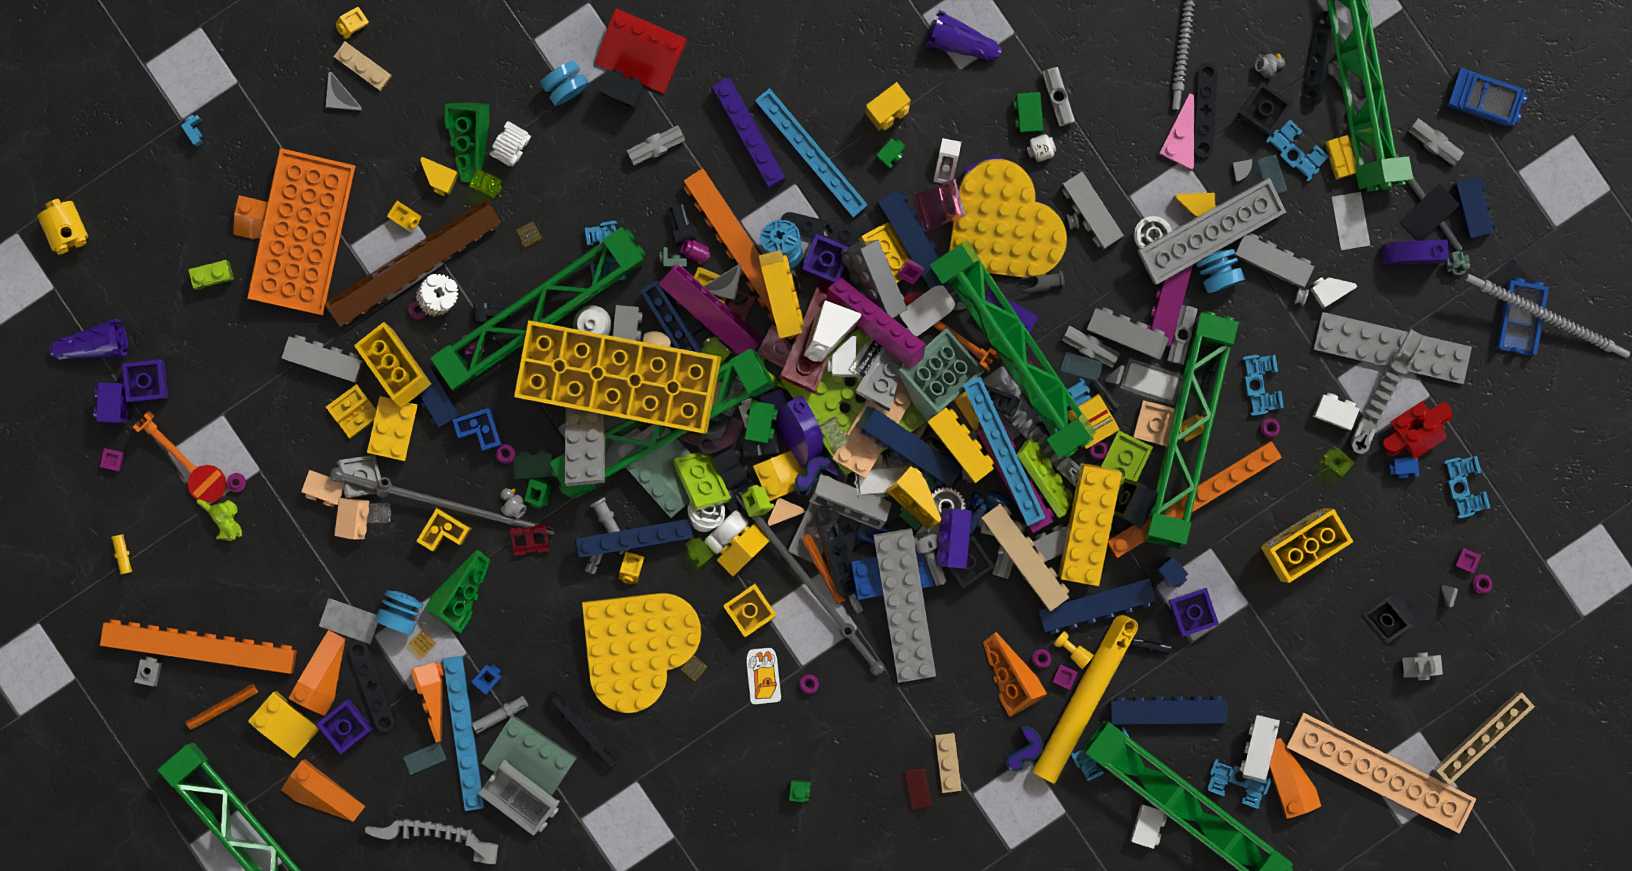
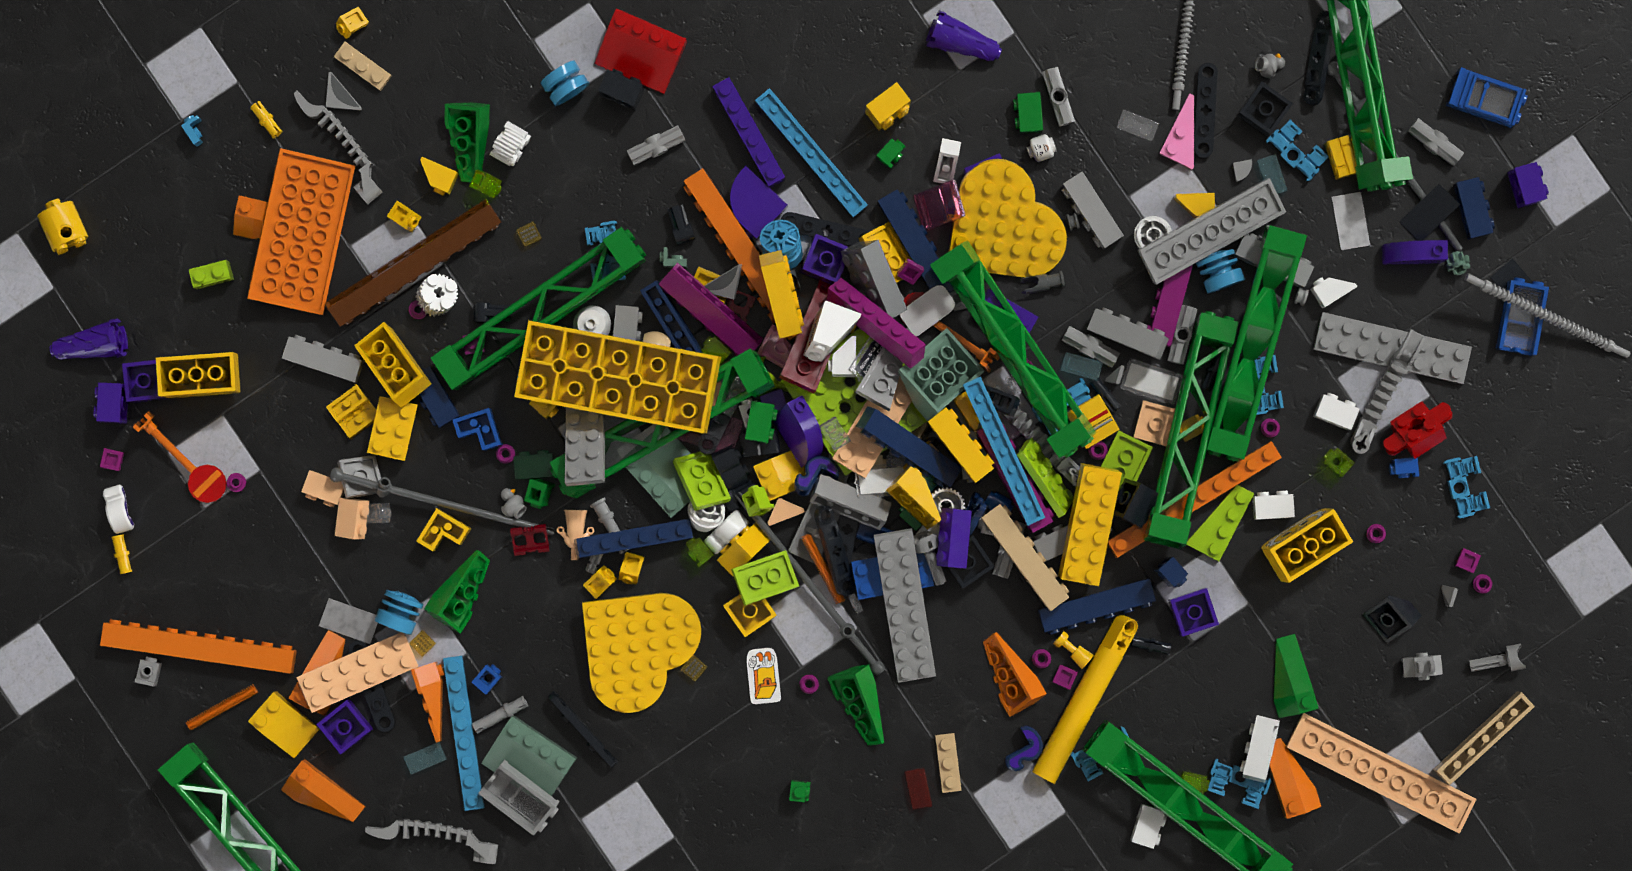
lime animal [196,500,242,541] -> none
magenta brick [680,240,710,264] -> none
dark blue brick [1110,696,1227,724] -> none
none -> white animal [103,485,134,534]
none -> yellow brick [156,352,240,398]
none -> yellow pin [250,101,283,139]
none -> light grey piece [294,91,383,204]
none -> light nougat plate [296,632,418,713]
none -> yellow bracket [529,400,559,419]
none -> light nougat piece [557,510,595,560]
none -> yellow bracket [583,566,617,599]
none -> dark purple brick [730,166,788,240]
none -> lime plate [731,550,799,606]
none -> green wedge [827,665,884,745]
none -> clear plate [1116,109,1159,142]
none -> clear neon green brick [1181,770,1210,795]
none -> lime wing [1186,485,1254,562]
none -> green piece [1207,225,1307,462]
none -> white brick [1252,491,1295,520]
none -> green wedge [1273,634,1319,718]
none -> magenta plate [1366,524,1386,543]
none -> light grey piece [1469,643,1526,672]
none -> dark purple brick [1507,162,1549,209]

